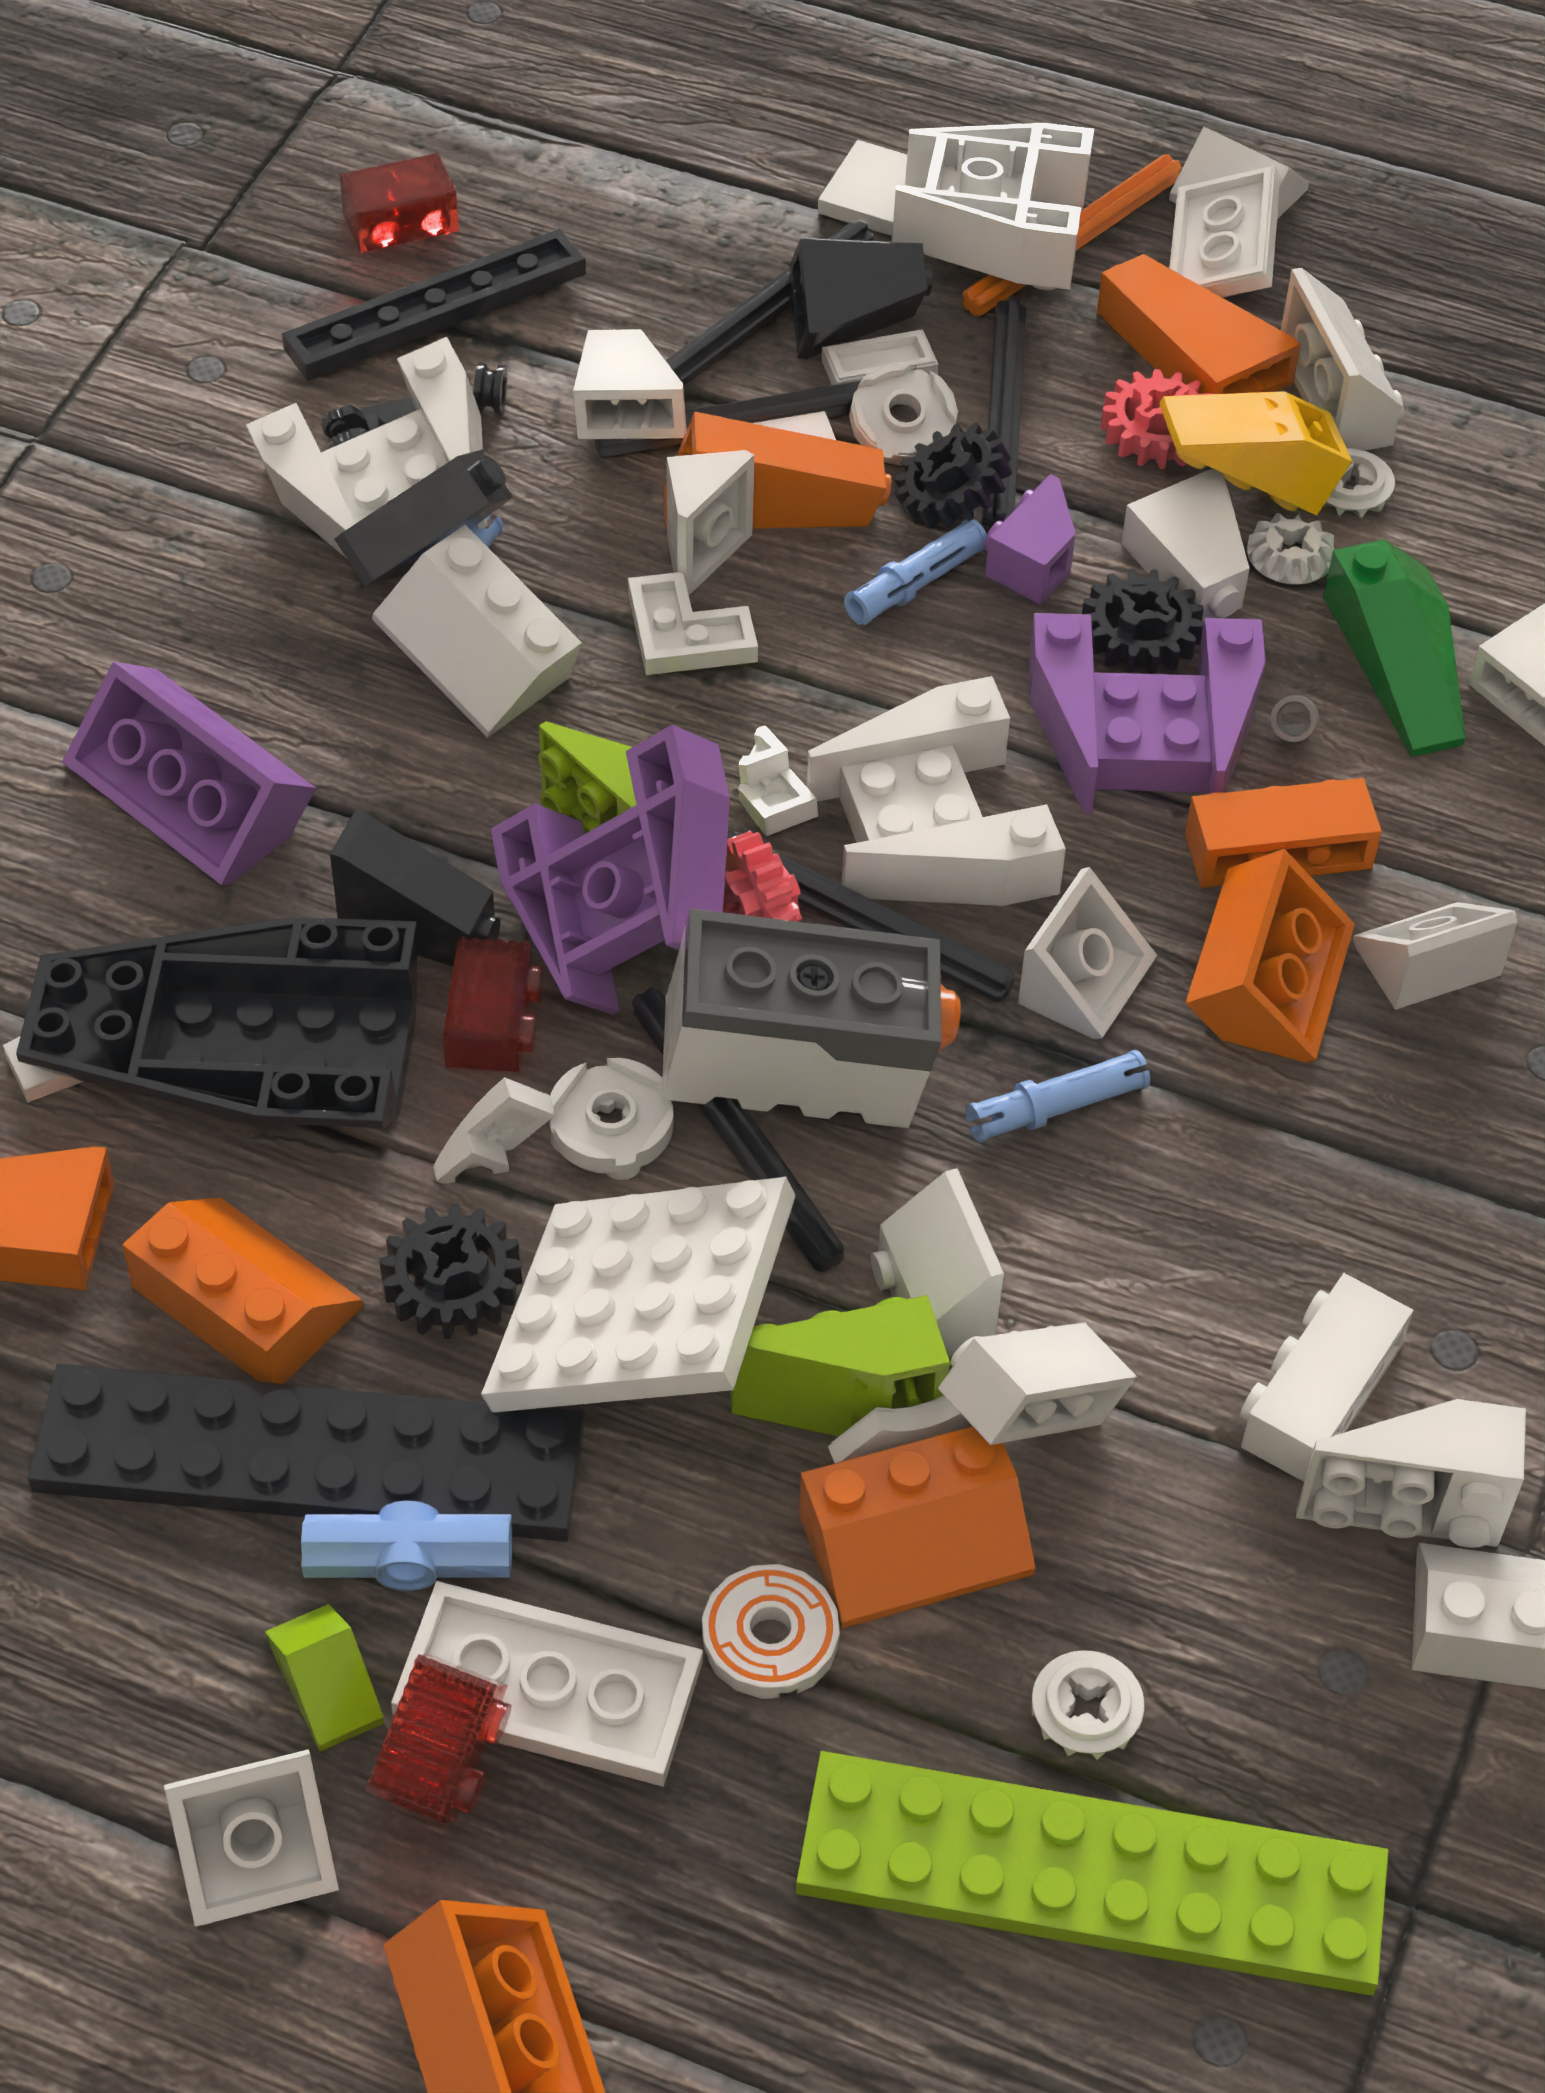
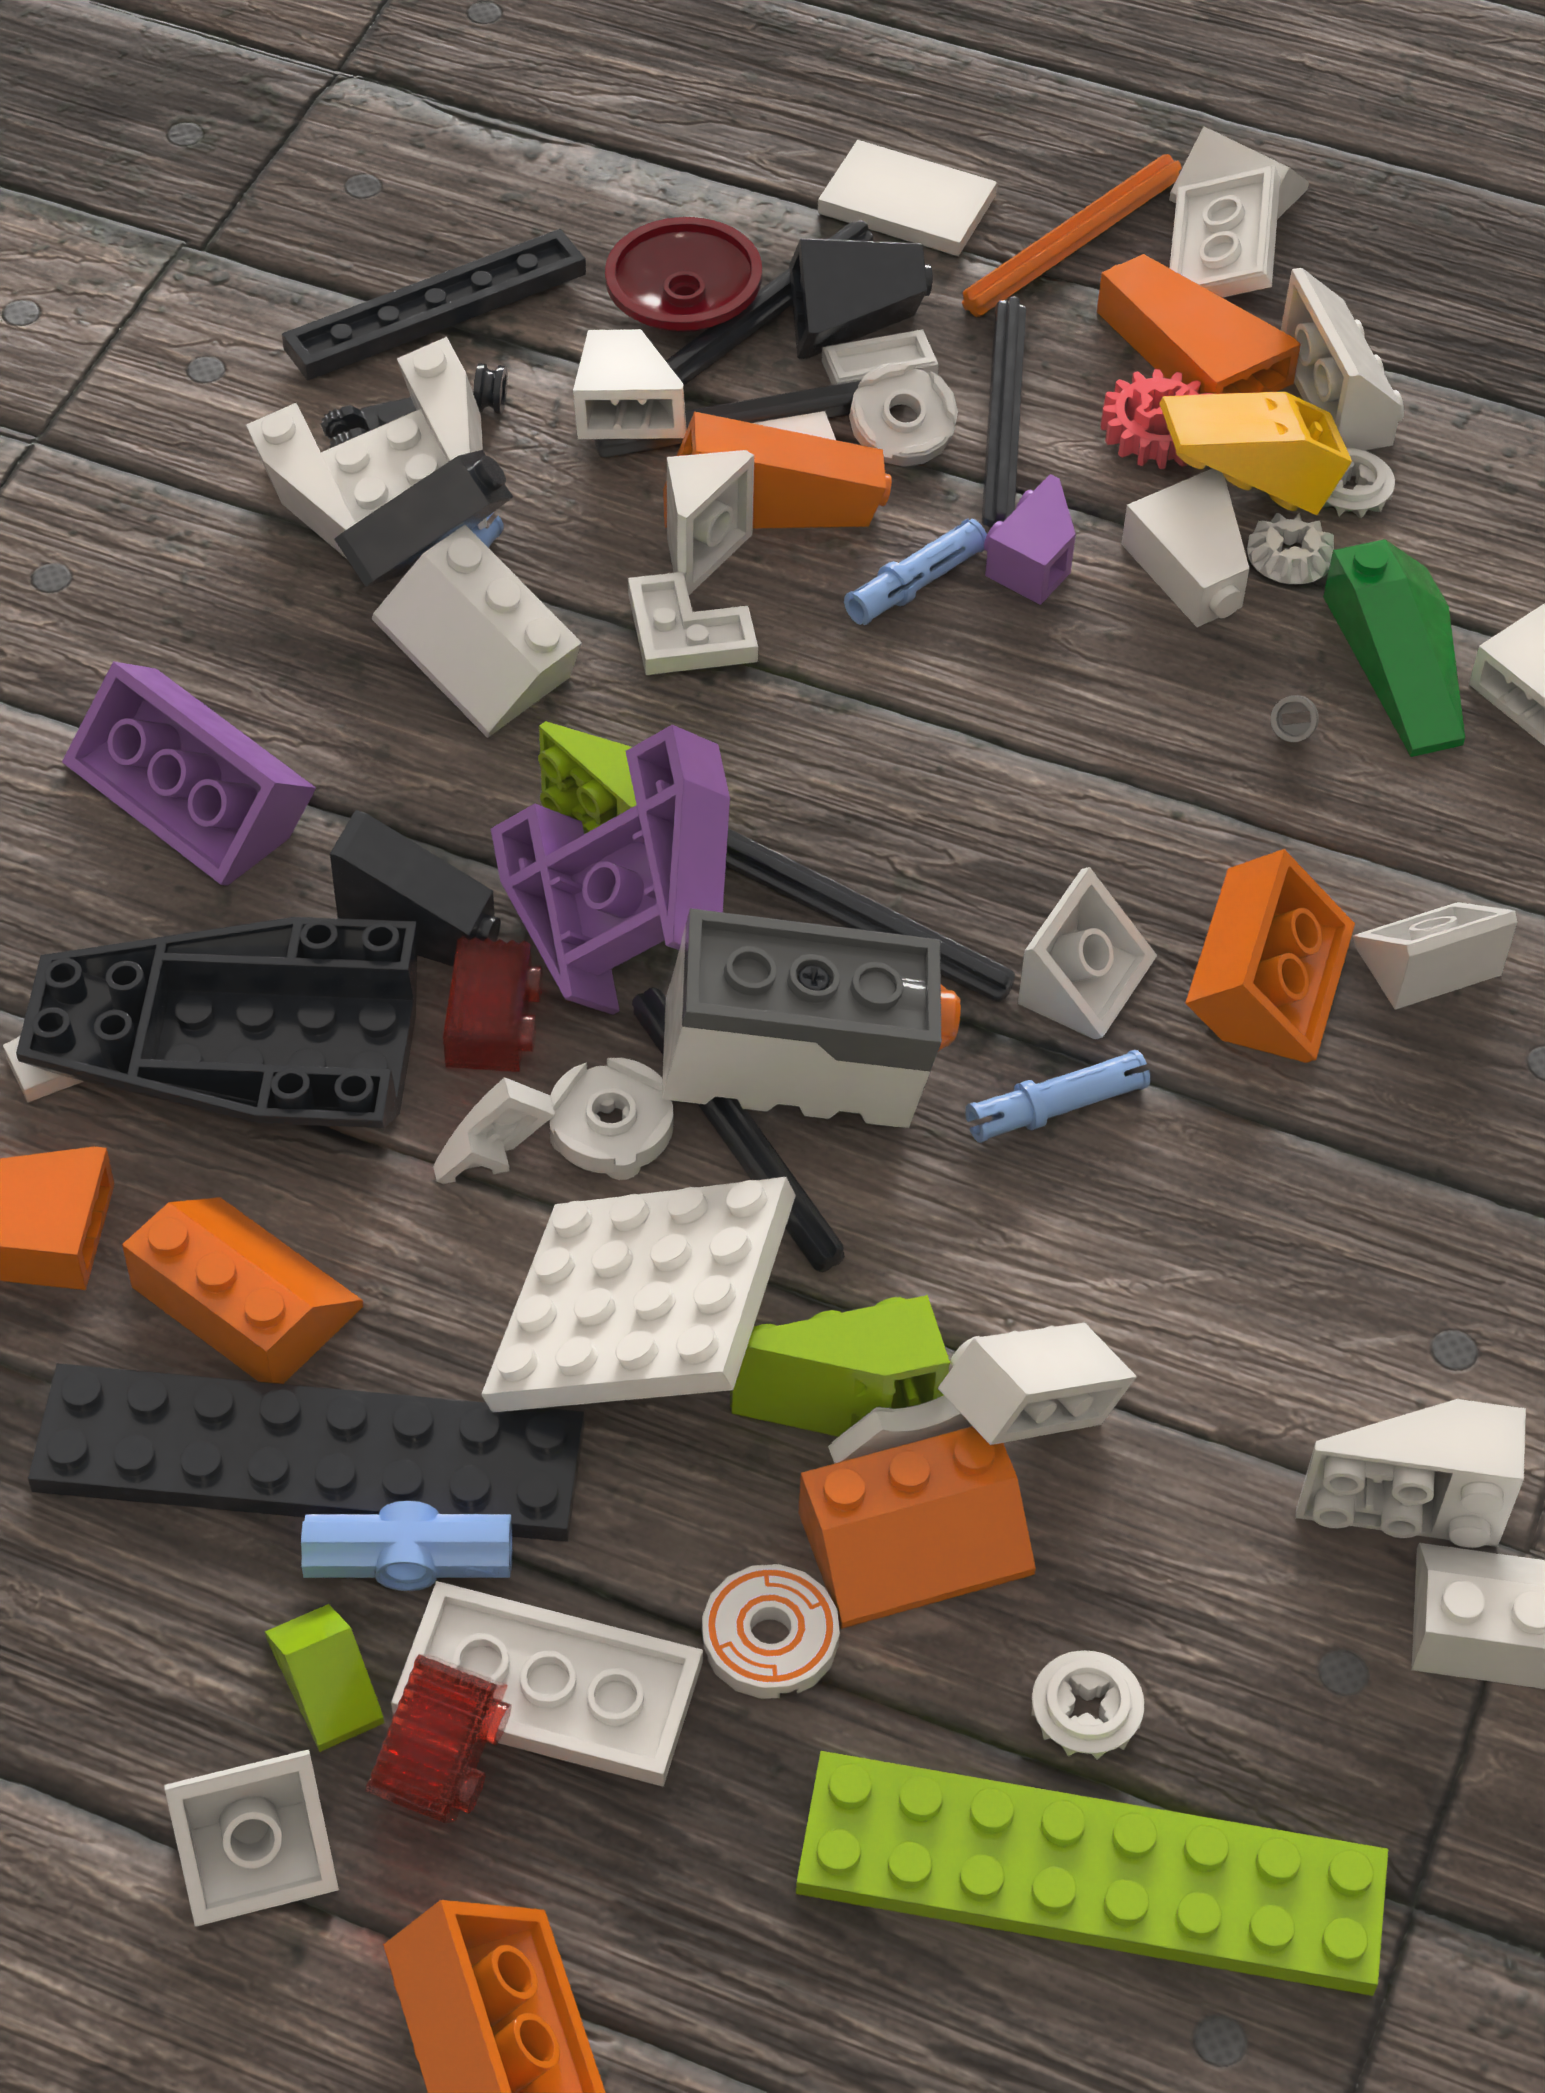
clear red brick [339,153,459,253] -> none
black gear [380,1204,523,1339] -> none
coral gear [723,831,802,922] -> none
white slope [738,726,818,836] -> none
white wedge [807,676,1066,906] -> none
white slope [871,1168,1004,1357] -> none
white wedge [892,123,1094,290] -> none
black gear [894,423,1013,529] -> none
medium lavender wedge [1028,613,1266,814] -> none
black gear [1082,568,1204,674] -> none
orange brick [1185,778,1382,888] -> none
white brick [1239,1273,1414,1482] -> none
none -> dark red dish [605,217,762,332]

